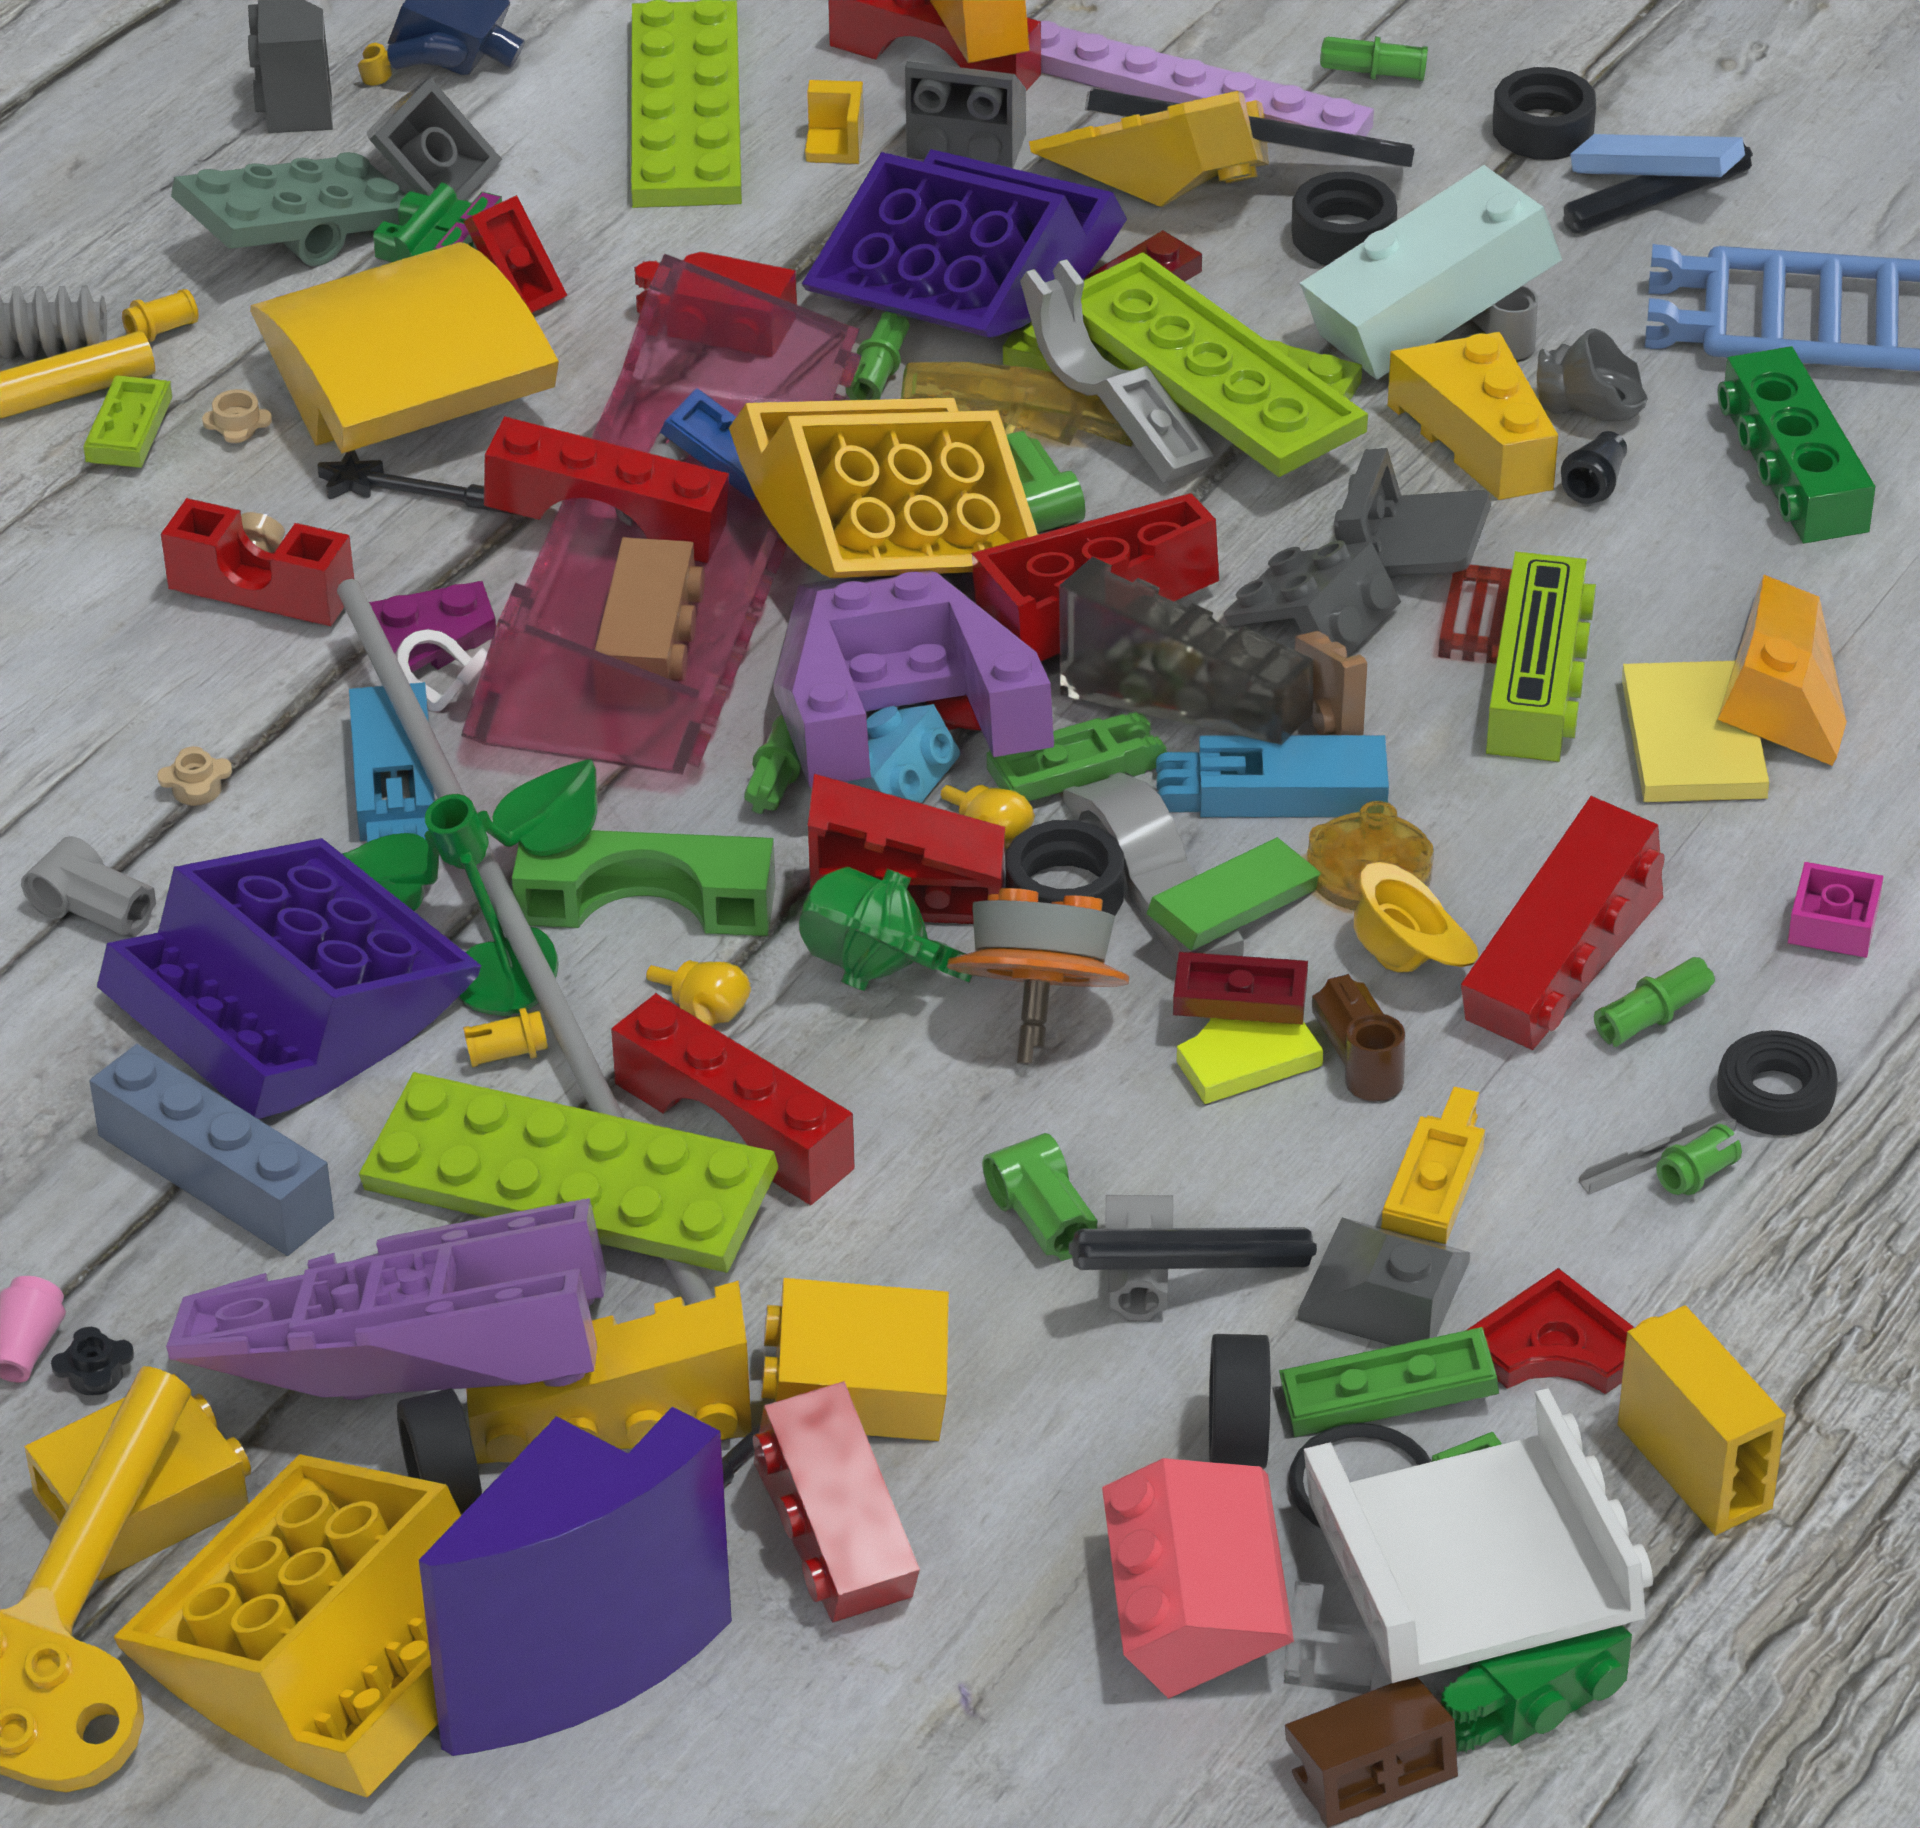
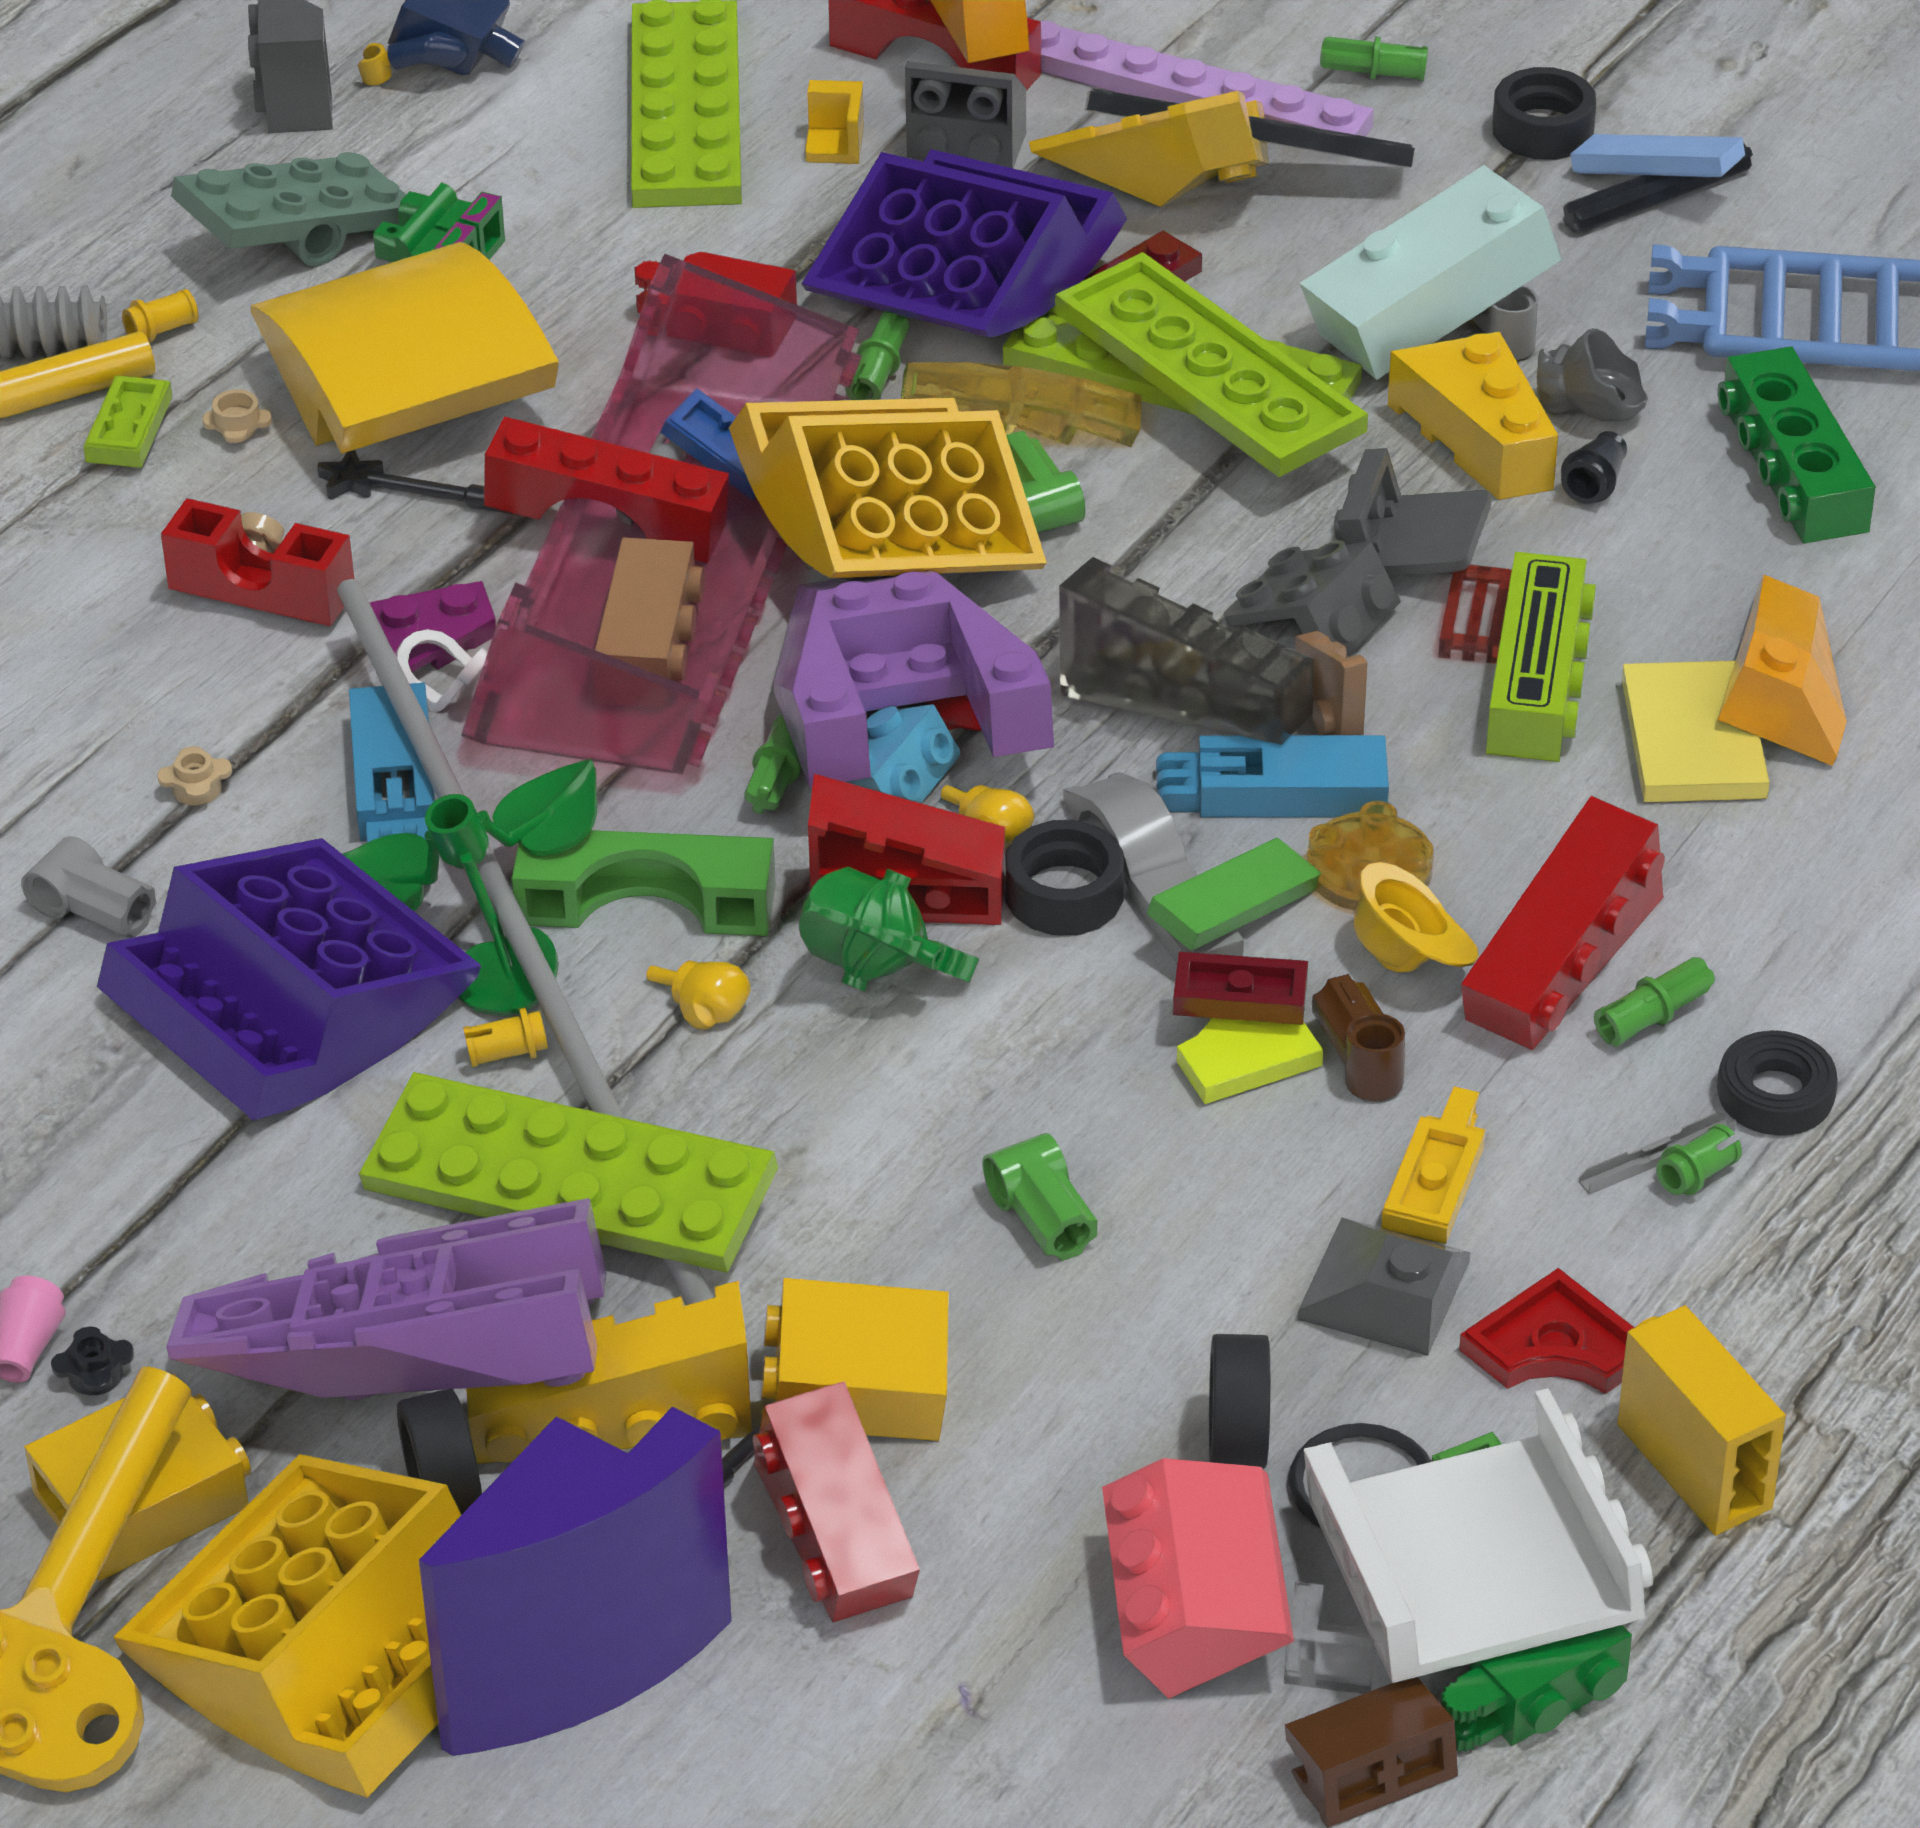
sand blue brick [89,1044,334,1256] -> none
dark grey slope [366,77,502,200] -> none
red slope [463,195,568,313] -> none
red arch [611,993,855,1206] -> none
piece [947,888,1129,1065] -> none
red wedge [971,493,1220,661] -> none
bright green hinge [986,711,1167,802] -> none
light grey piece [1020,259,1214,483] -> none
black axle [1068,1227,1317,1270] -> none
light grey piece [1105,1194,1174,1321] -> none
bright green tile [1279,1327,1499,1437] -> none
black tyre [1291,172,1398,265] -> none
dark pink piece [1788,862,1884,958] -> none

